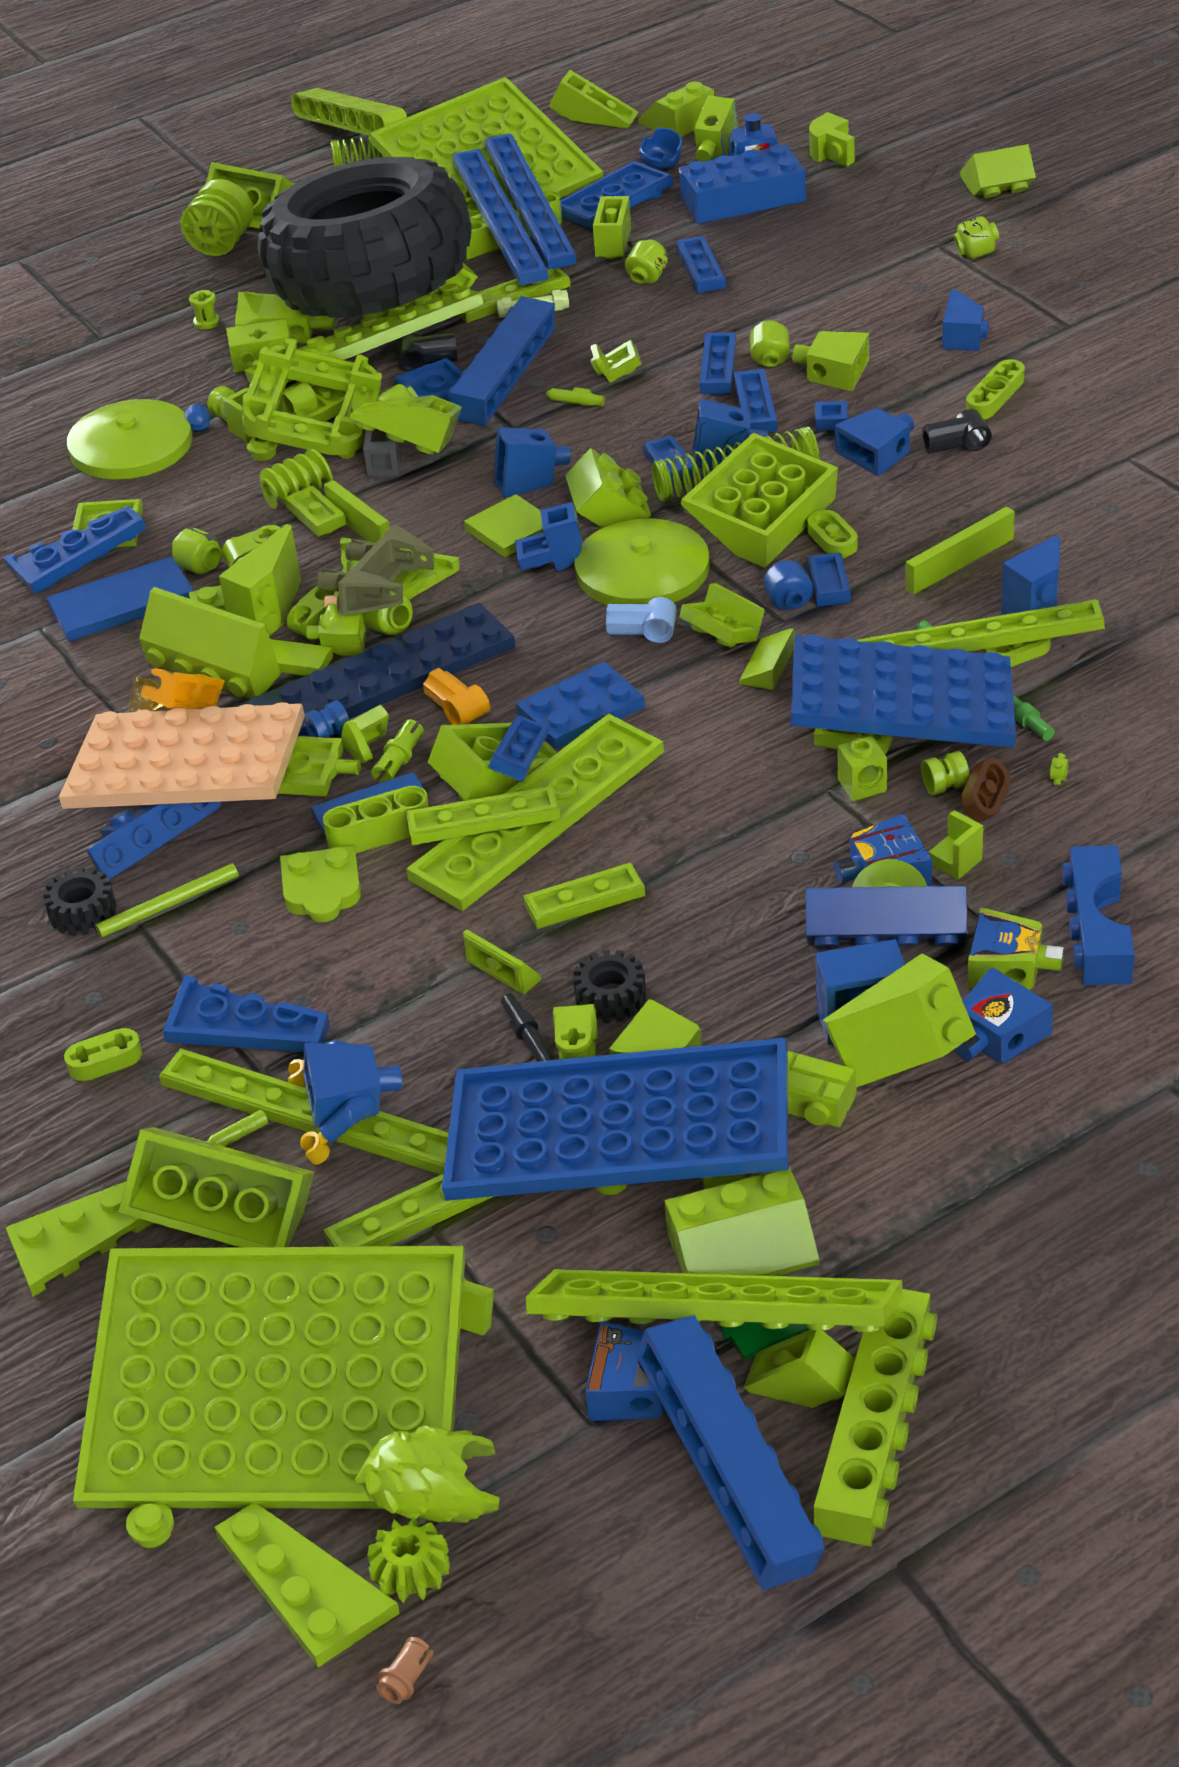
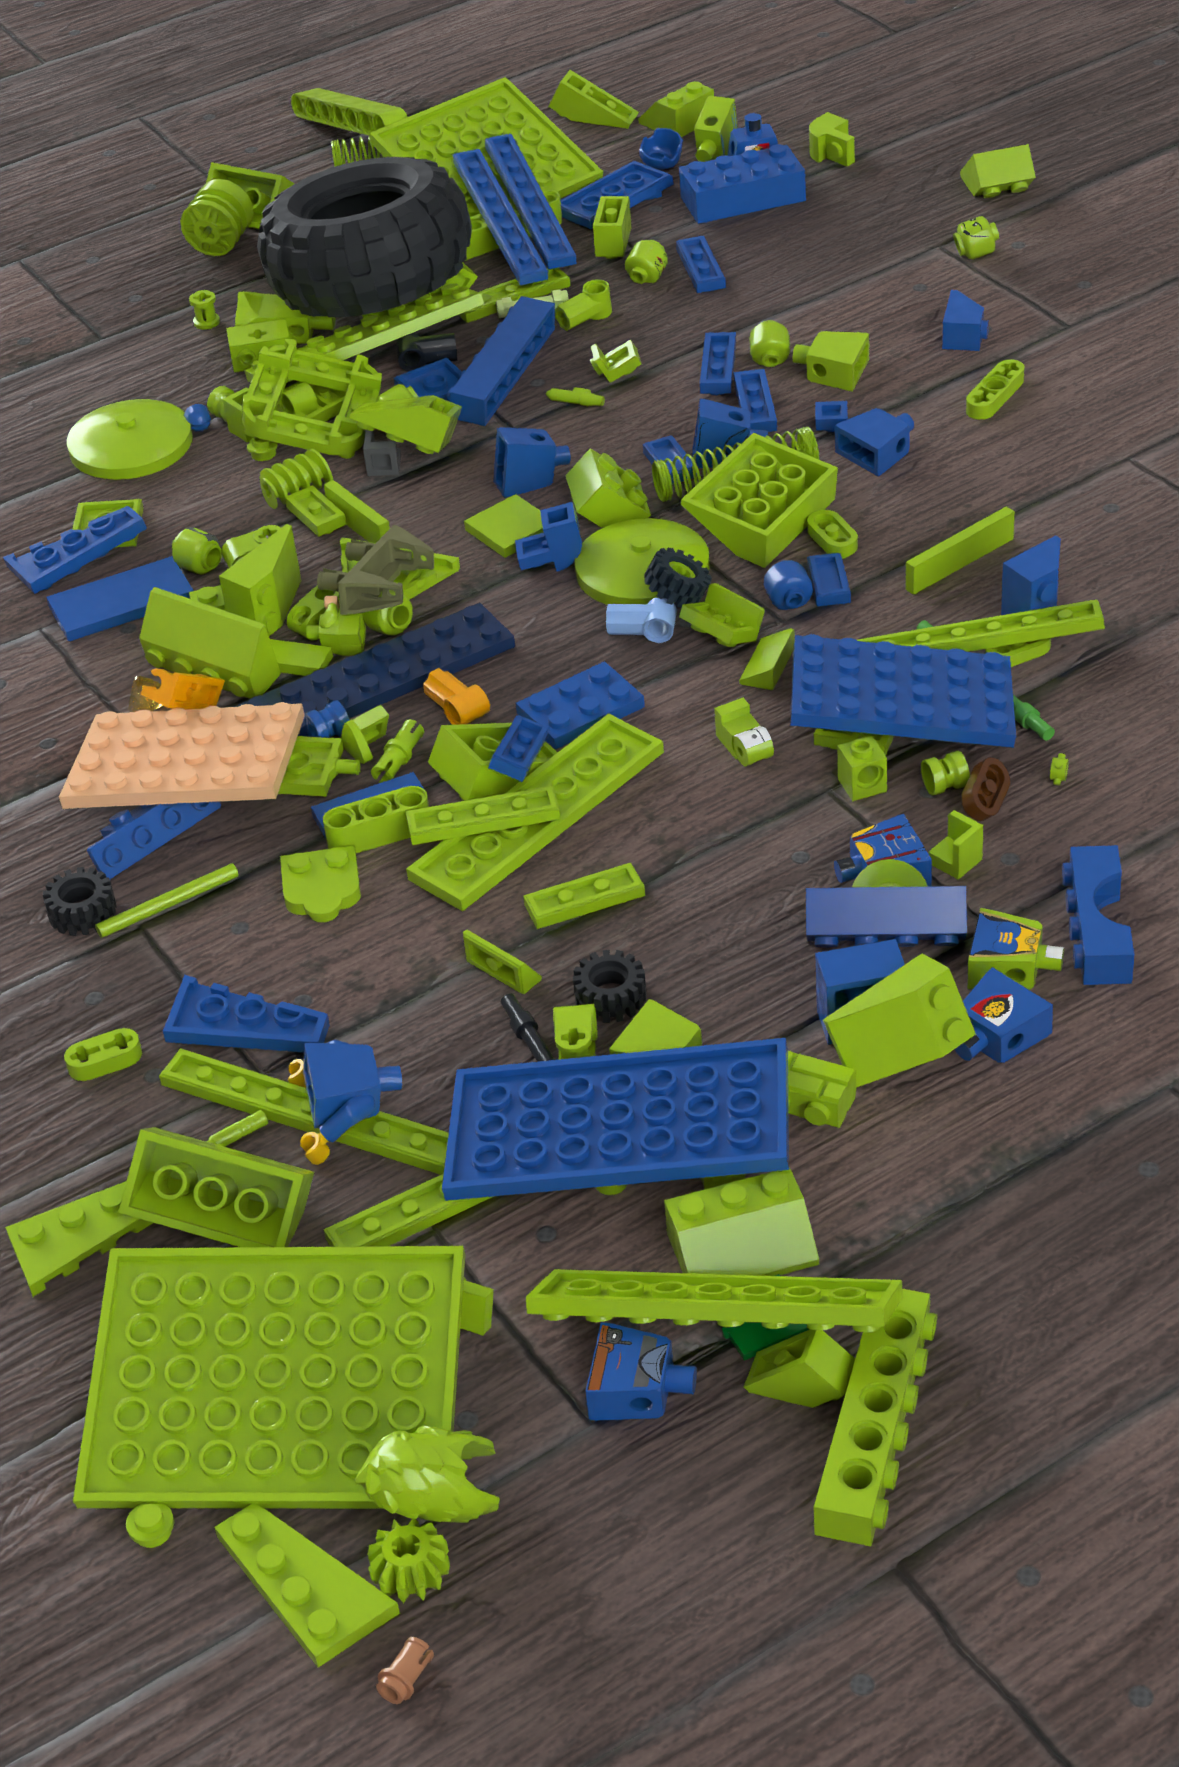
blue brick [636,1315,825,1591] -> none
black piece [922,409,992,454] -> none
none -> lime piece [555,279,612,331]
none -> black bush [644,547,712,608]
none -> lime leg [714,697,774,766]

